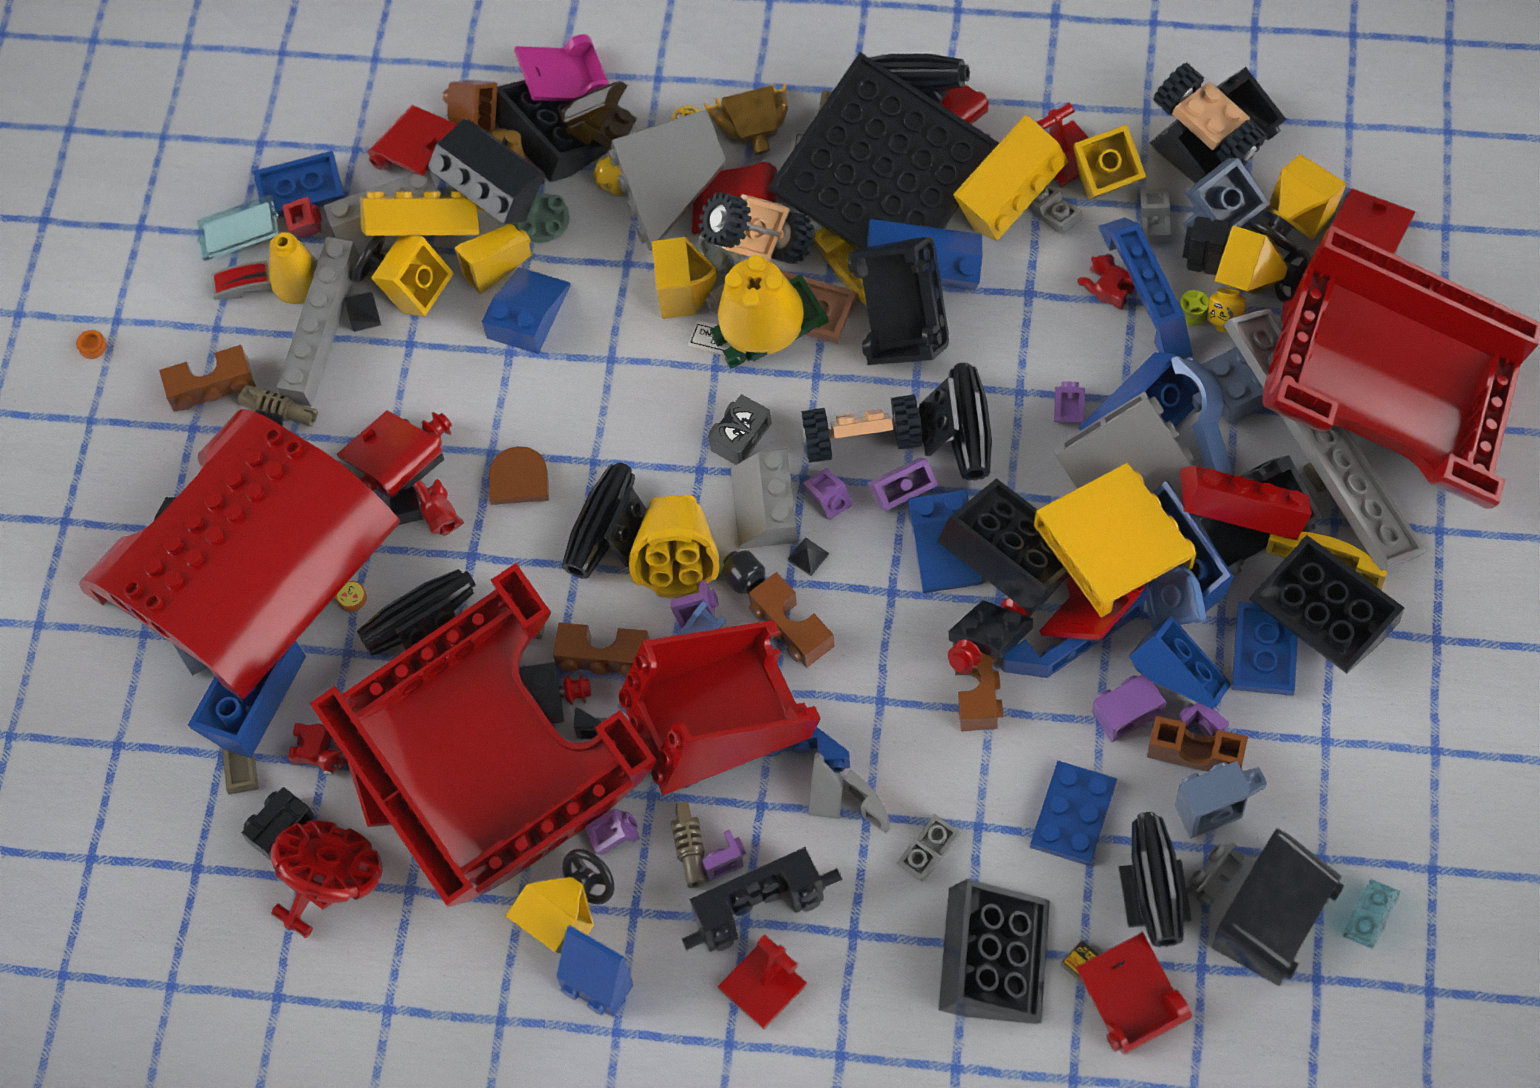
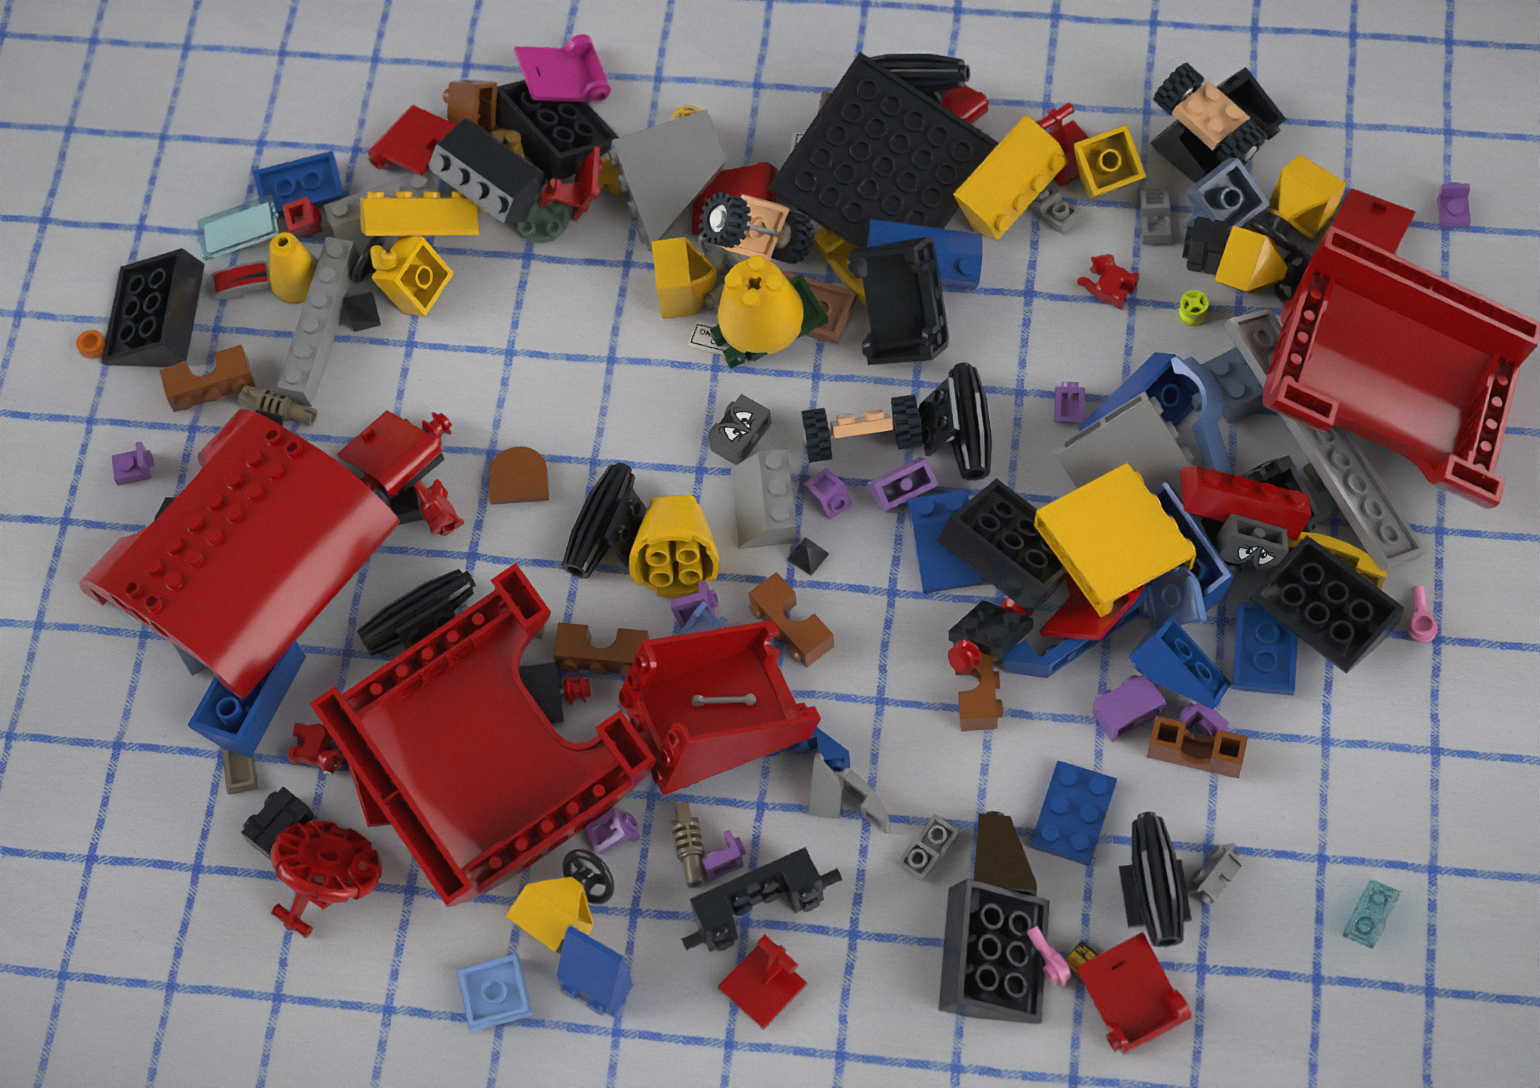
tile [336,581,367,612] -> none
yellow slope [455,223,532,295] -> none
blue slope [482,267,571,354] -> none
dark brown piece [560,81,637,150] -> none
black slope [573,707,607,739] -> none
pearl gold torso [704,83,788,155] -> none
black head [721,550,766,595] -> none
blue slope [1098,217,1193,360] -> none
sand blue hinge [1175,761,1267,838] -> none
yellow head [1207,288,1246,332] -> none
black windscreen [1211,828,1344,987] -> none
none -> black slope [101,248,205,367]
none -> medium lavender bracket [111,441,154,486]
none -> yellow arm [370,245,398,270]
none -> light blue plate [456,953,533,1032]
none -> red plate [536,146,603,222]
none -> light grey hinge [692,693,756,706]
none -> dark brown slope [974,811,1037,897]
none -> bright pink plate [1027,926,1071,987]
none -> dark grey brick [1216,513,1289,574]
none -> bright pink plate [1407,586,1438,643]
none -> medium lavender bracket [1437,182,1471,228]

